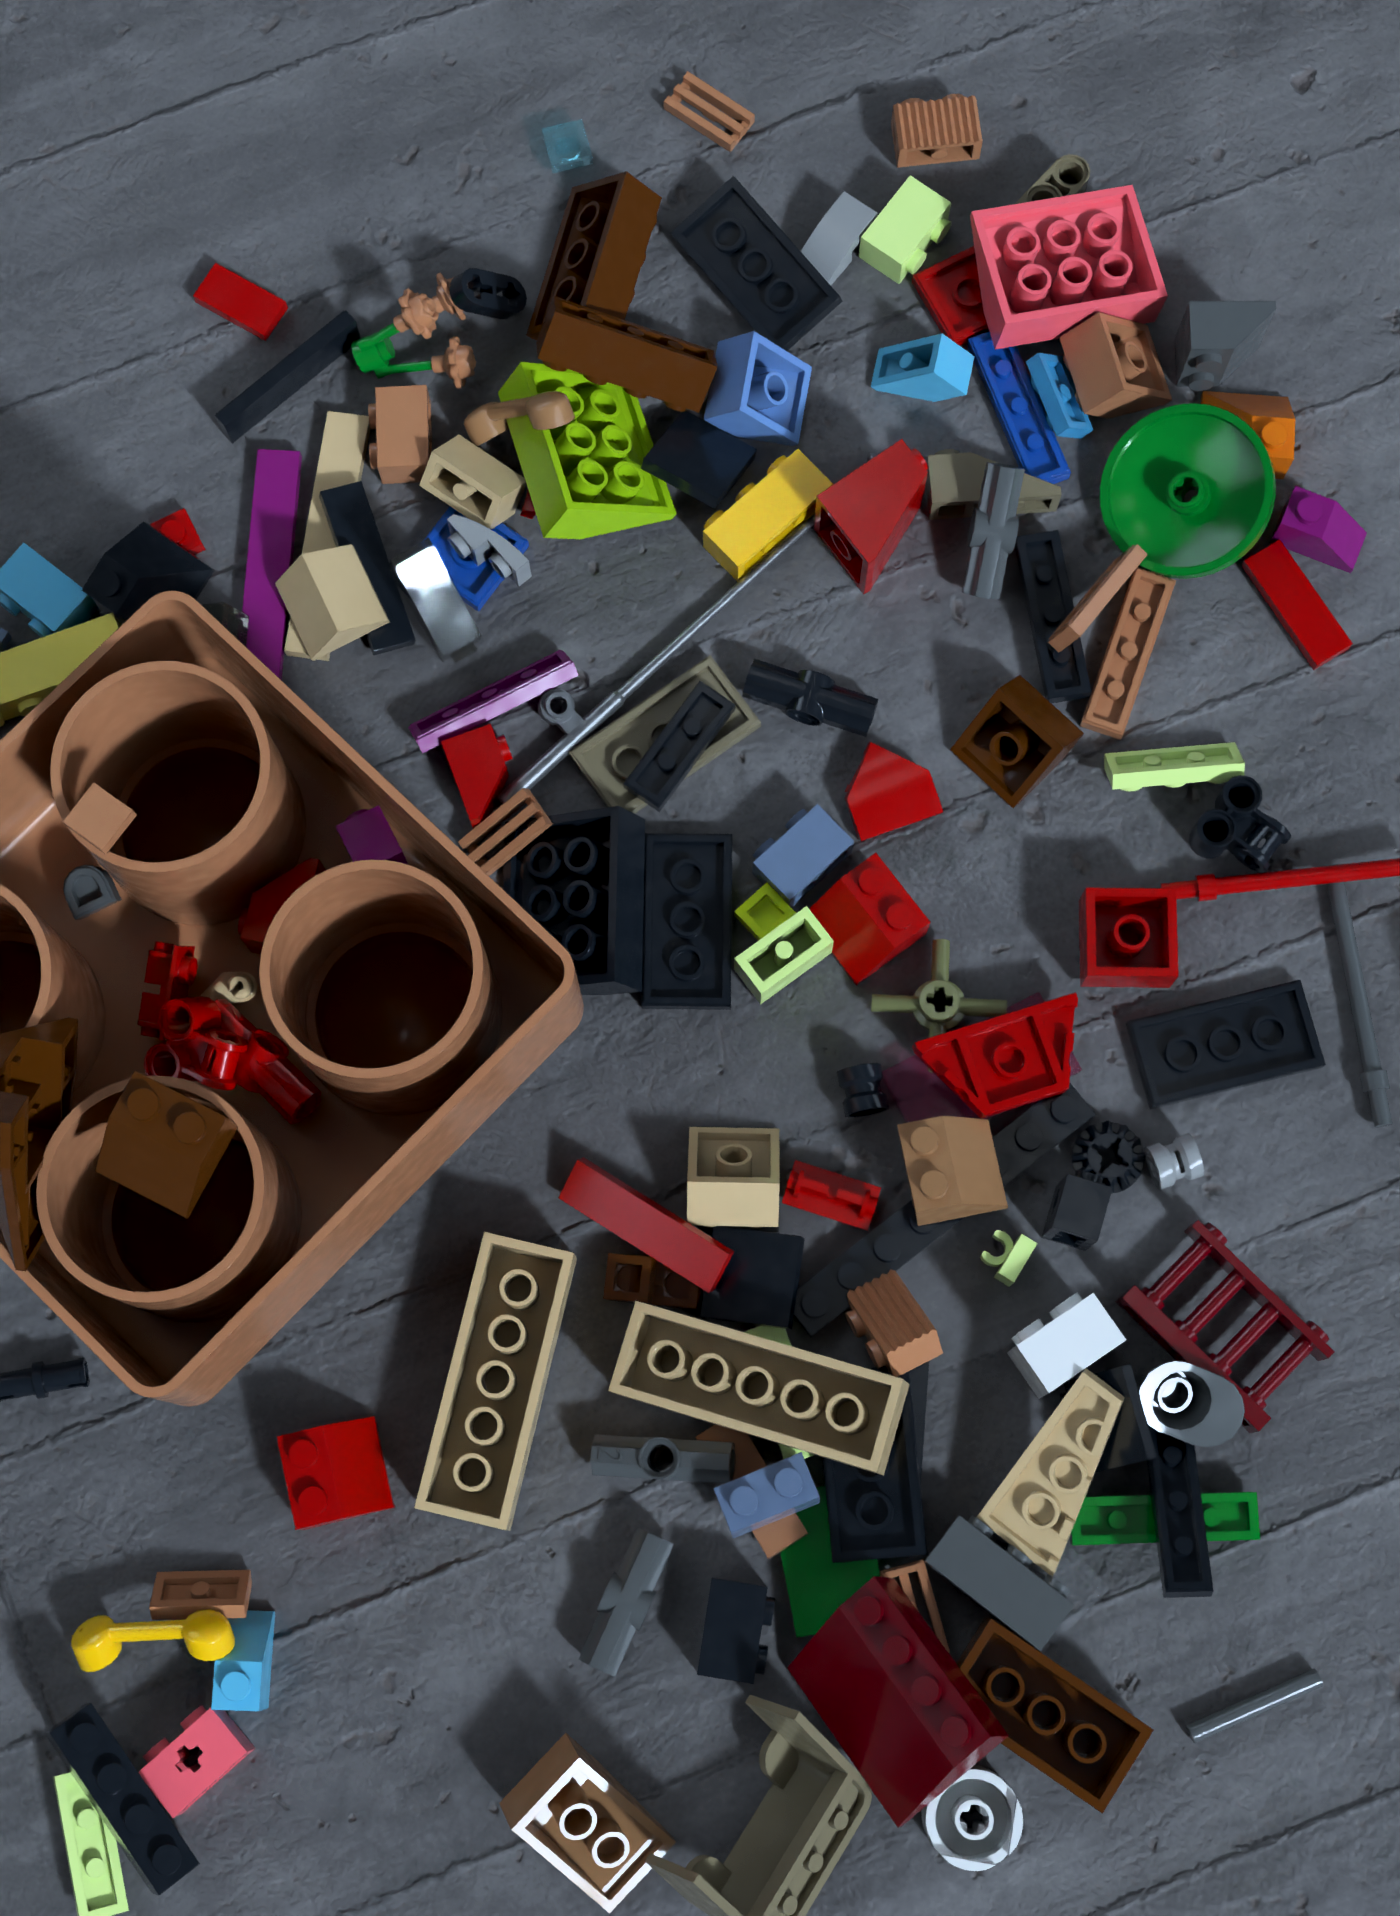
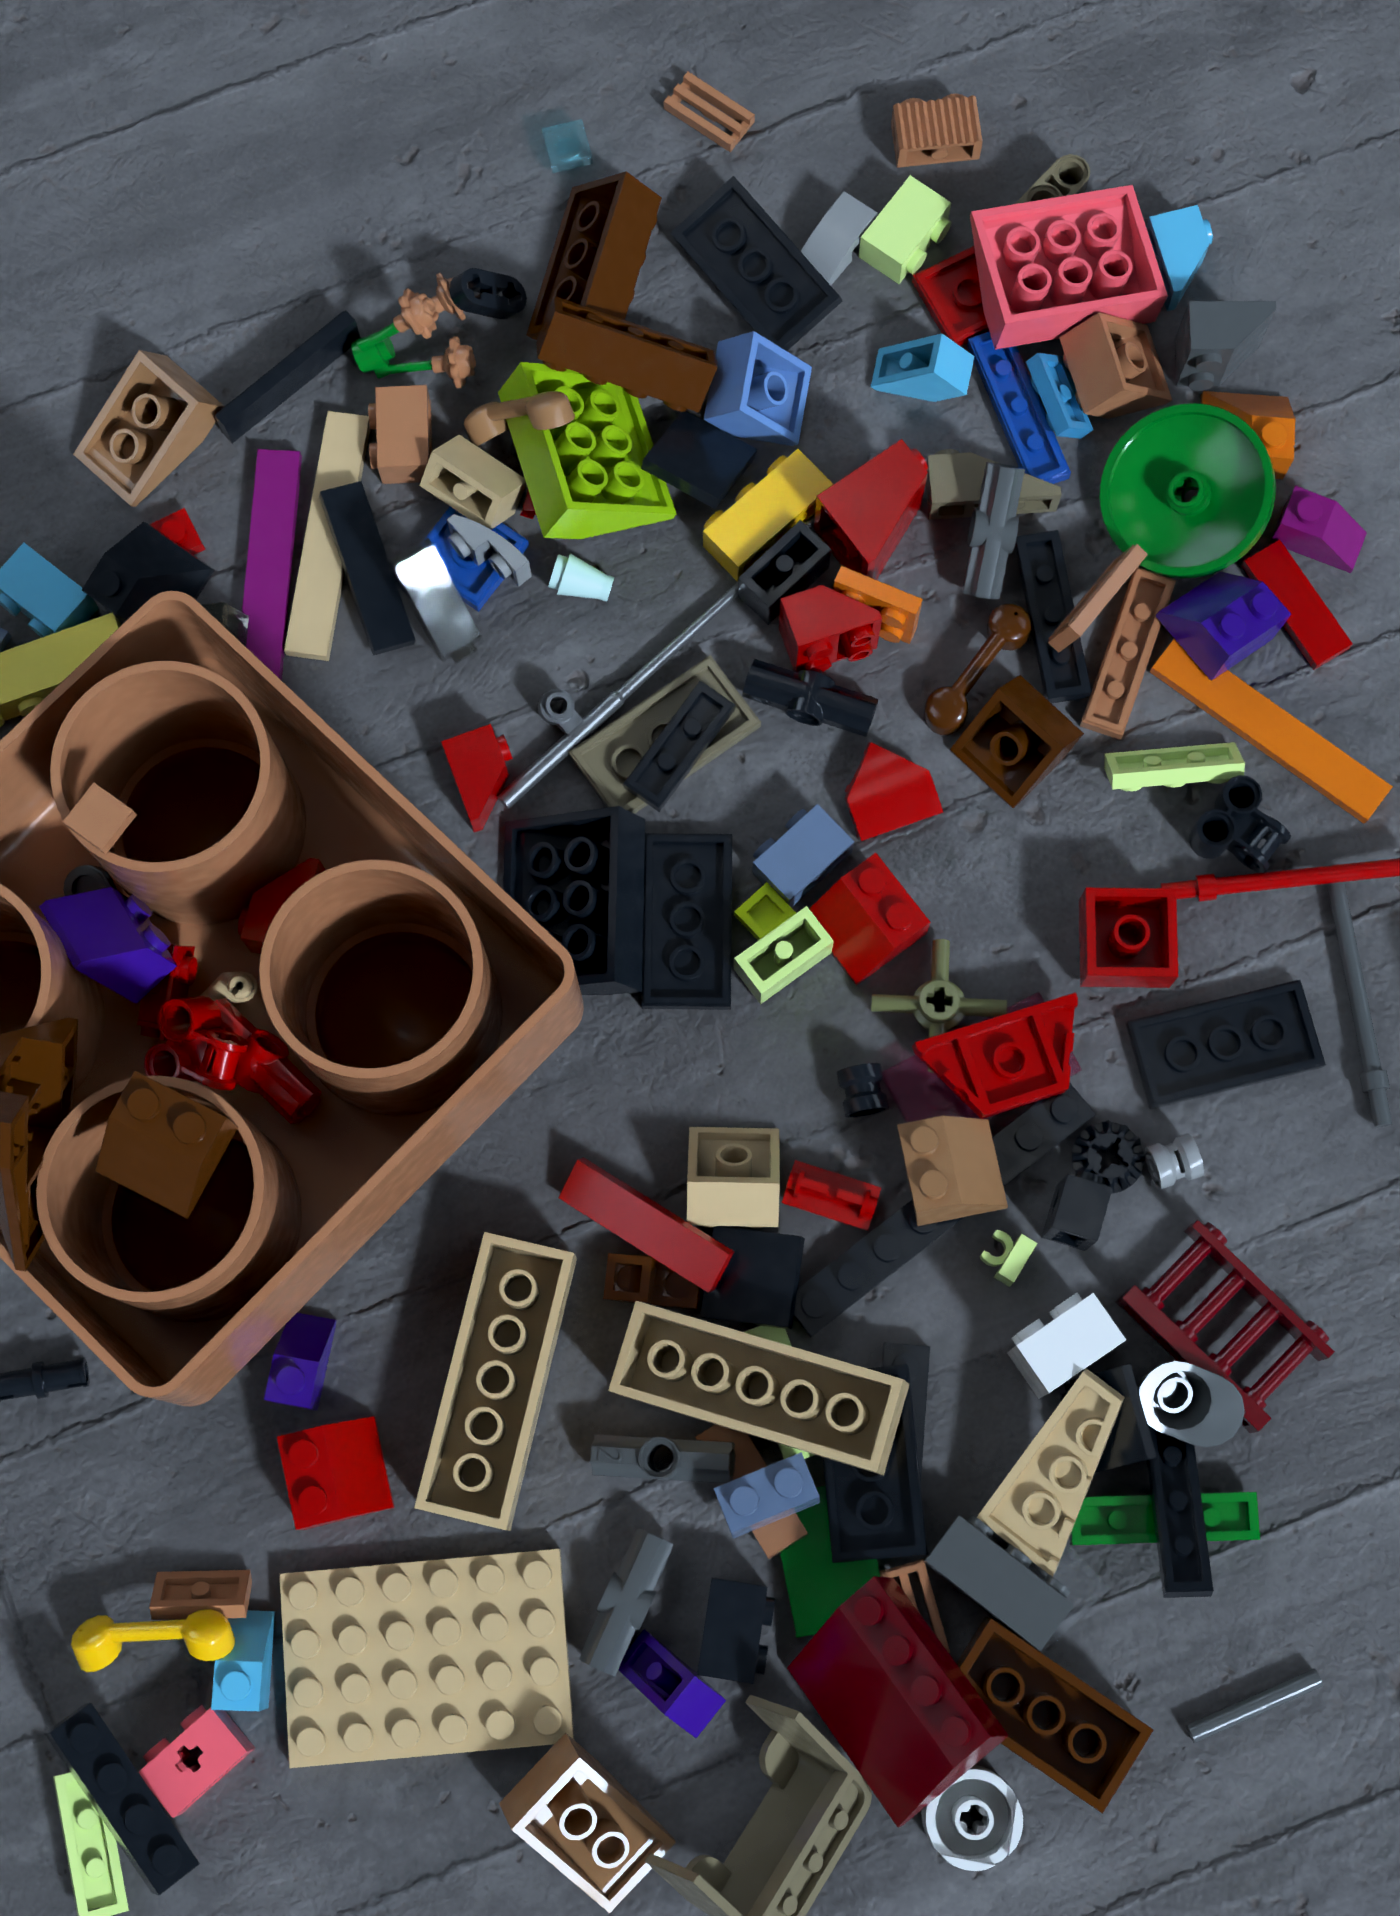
red tile [193,263,288,341] -> none
tan slope [275,544,390,661] -> none
magenta slope [335,805,408,865] -> none
magenta tile [408,650,579,754] -> none
nougat tile [458,788,553,876] -> none
nougat brick [845,1269,943,1377] -> none
none -> dark purple slope [39,887,177,1004]
none -> medium nougat slope [73,350,225,507]
none -> dark purple slope [264,1313,337,1411]
none -> tan plate [280,1549,575,1768]
none -> light aqua cone [548,554,615,602]
none -> dark purple slope [618,1629,726,1738]
none -> black brick [738,520,831,625]
none -> red slope [779,585,882,673]
none -> orange plate [833,566,923,644]
none -> reddish brown piece [924,604,1031,735]
none -> medium azure slope [1146,205,1213,311]
none -> orange tile [1150,639,1393,824]
none -> dark purple slope [1156,572,1291,681]

